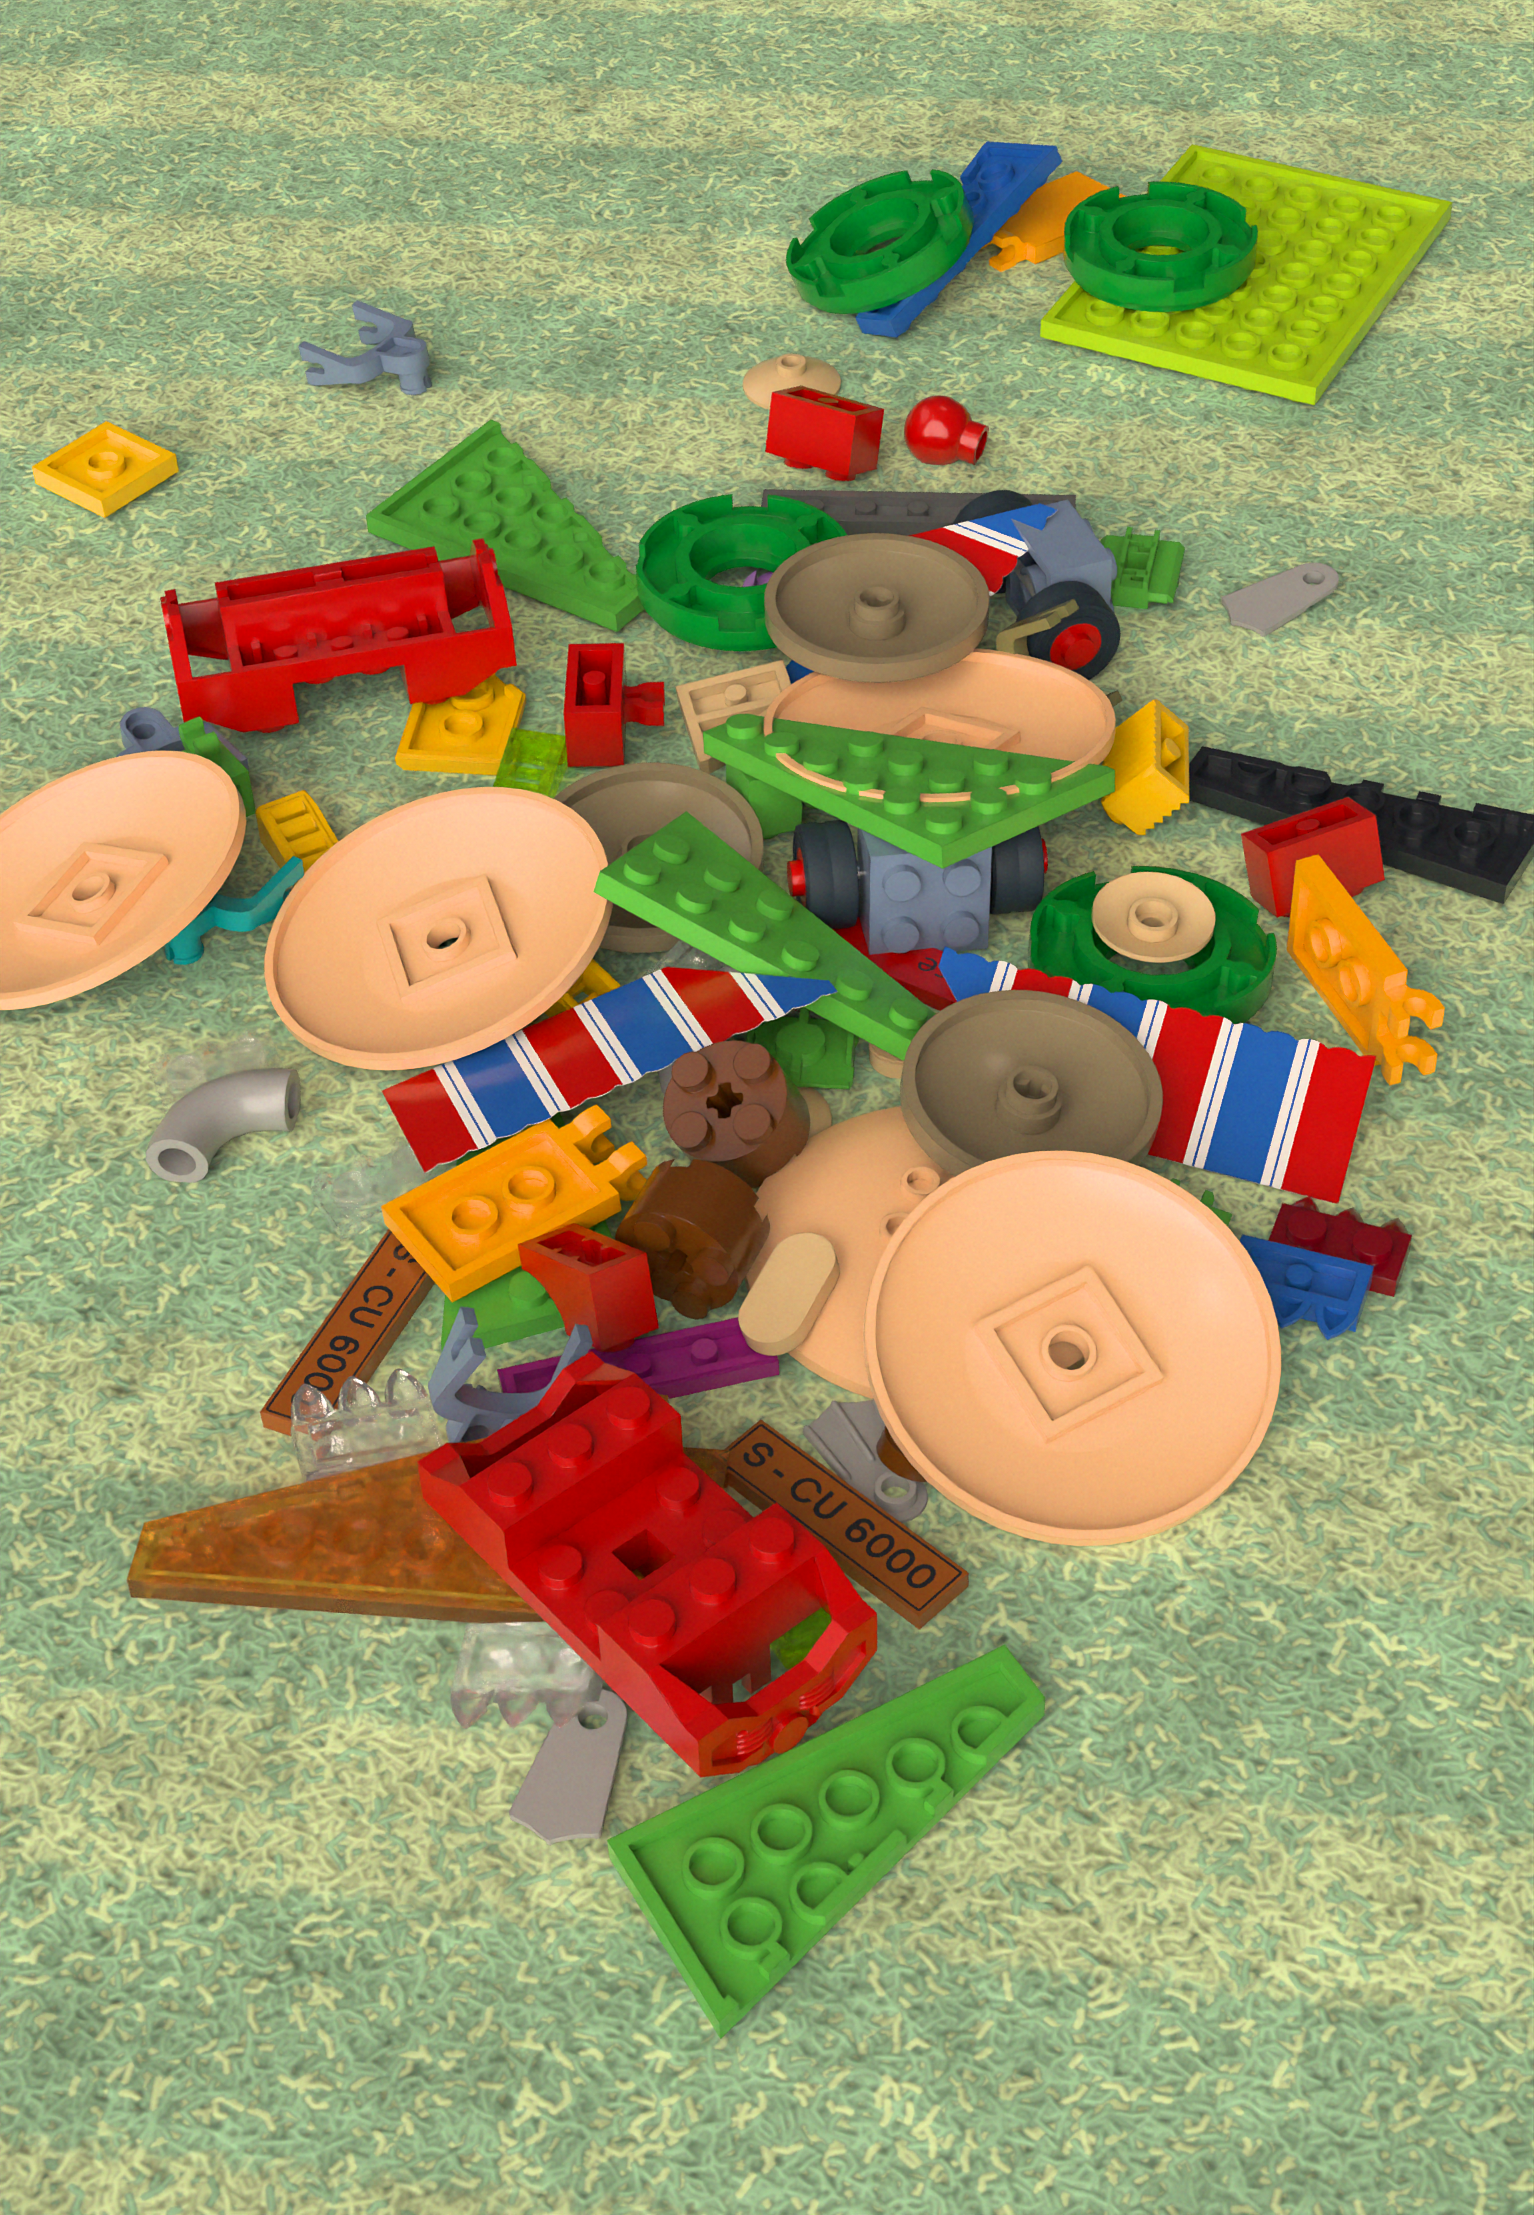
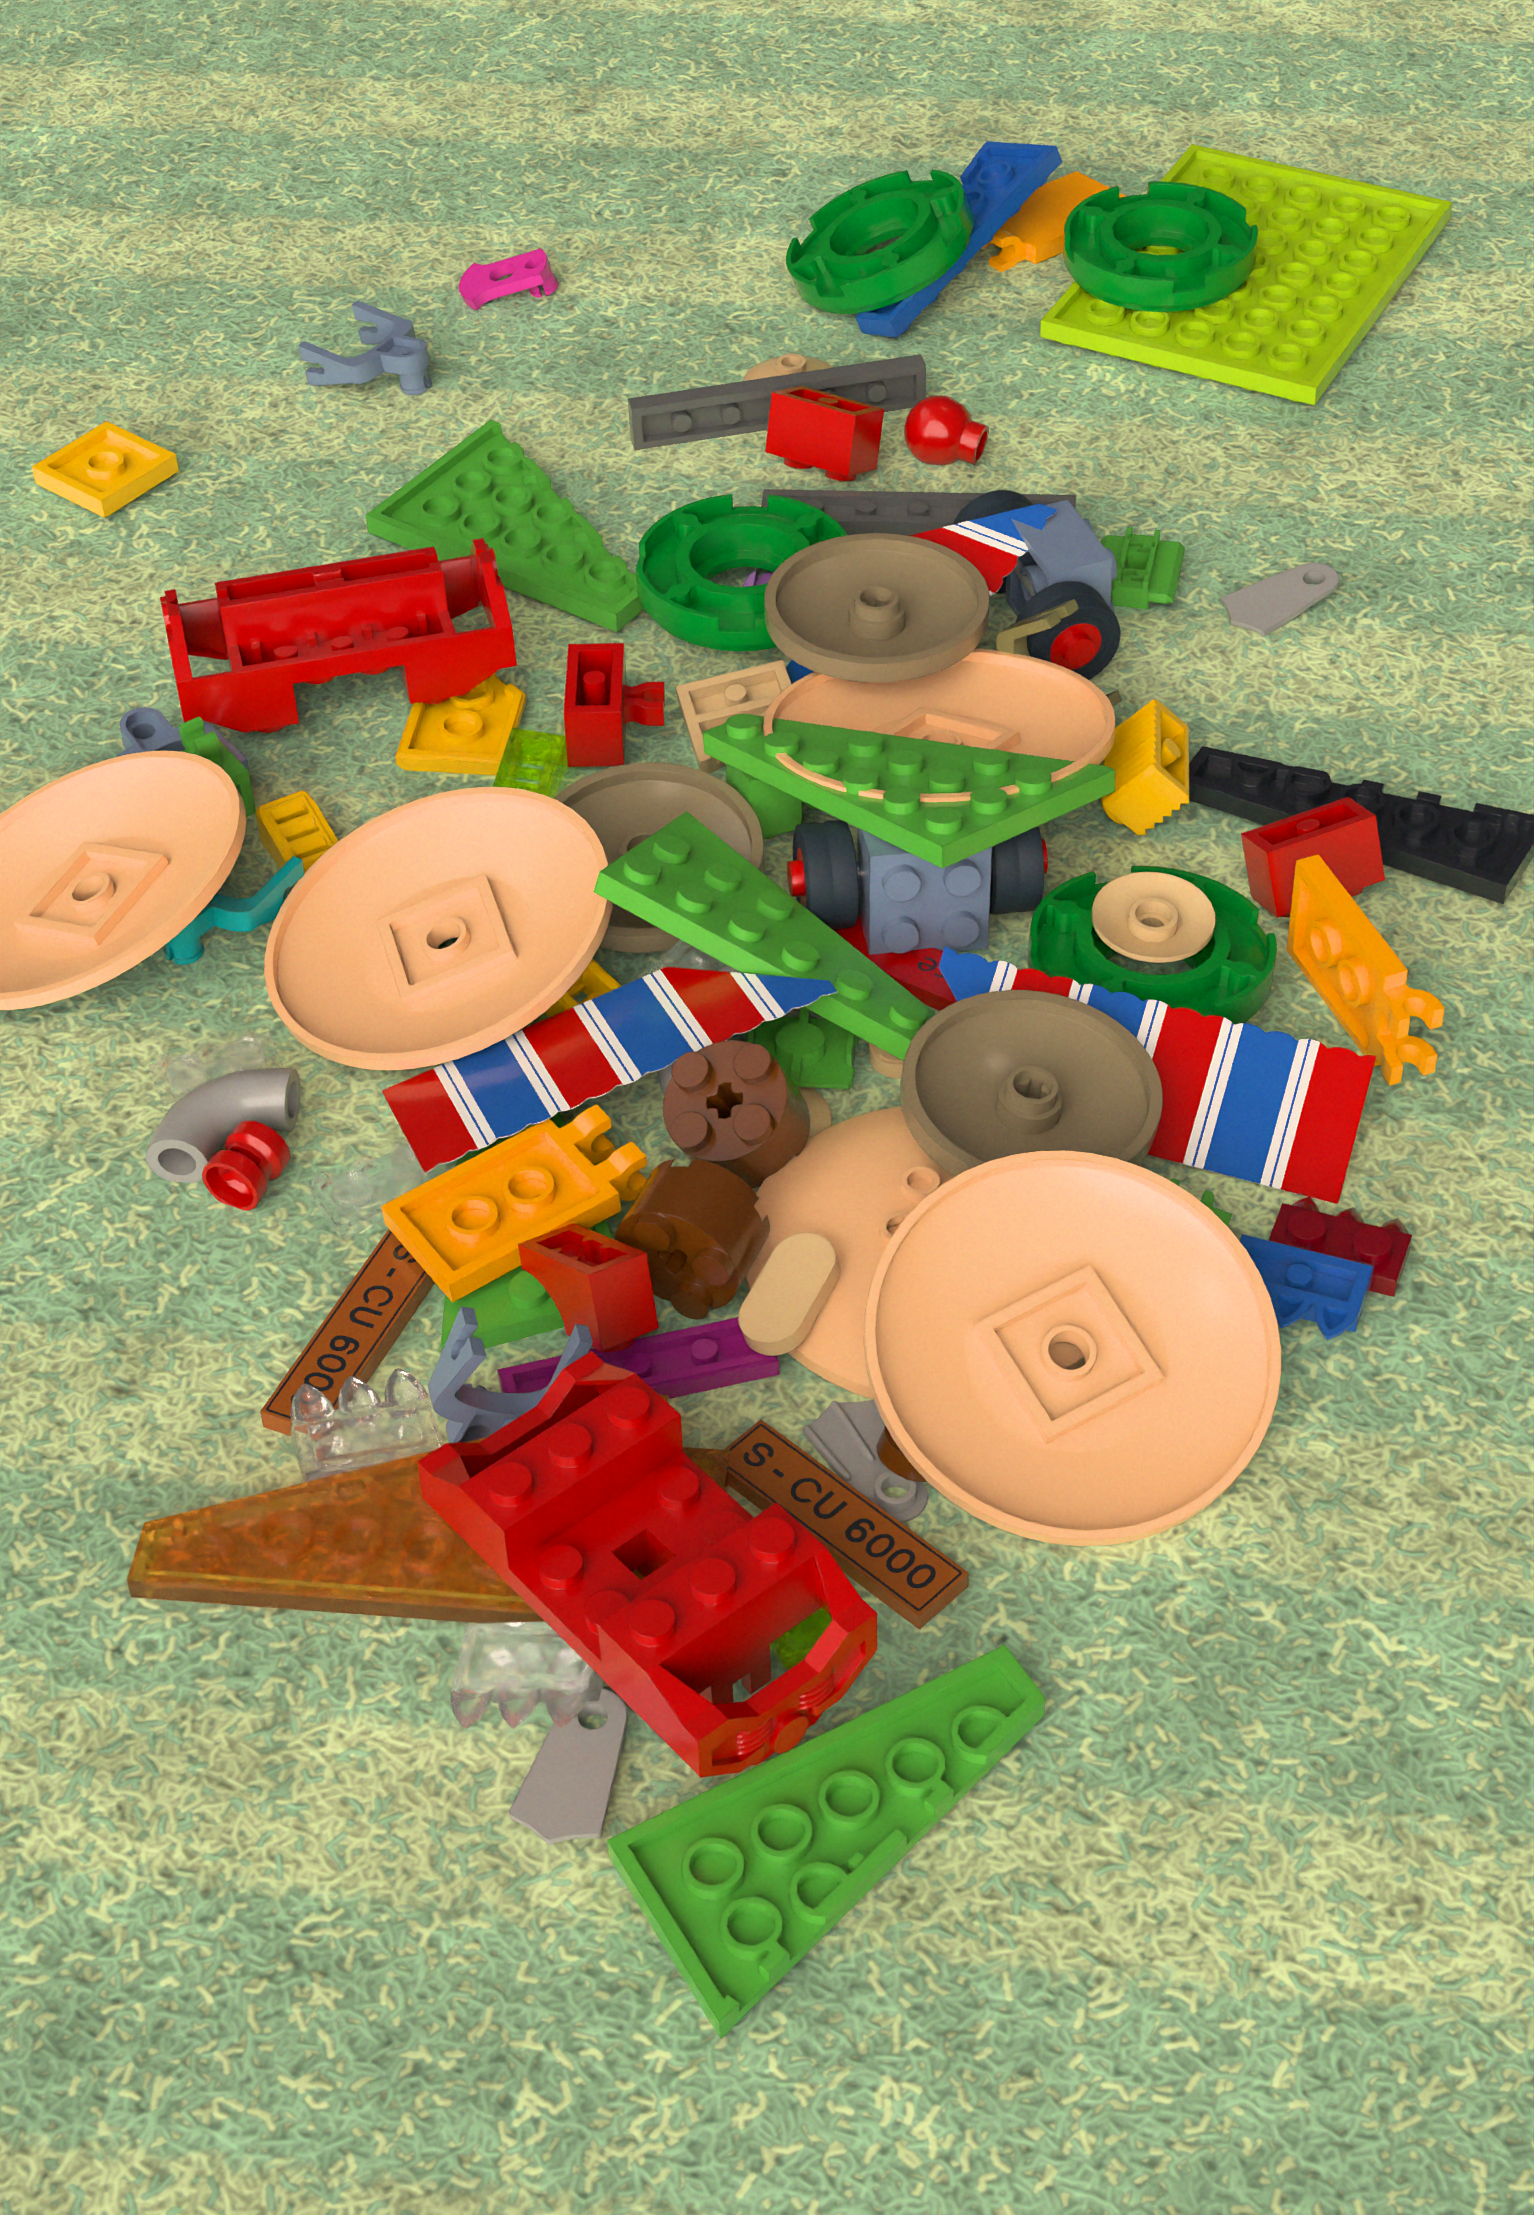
none -> red wheel [202,1121,291,1211]
none -> dark pink piece [459,248,559,310]
none -> dark grey plate [628,354,926,451]

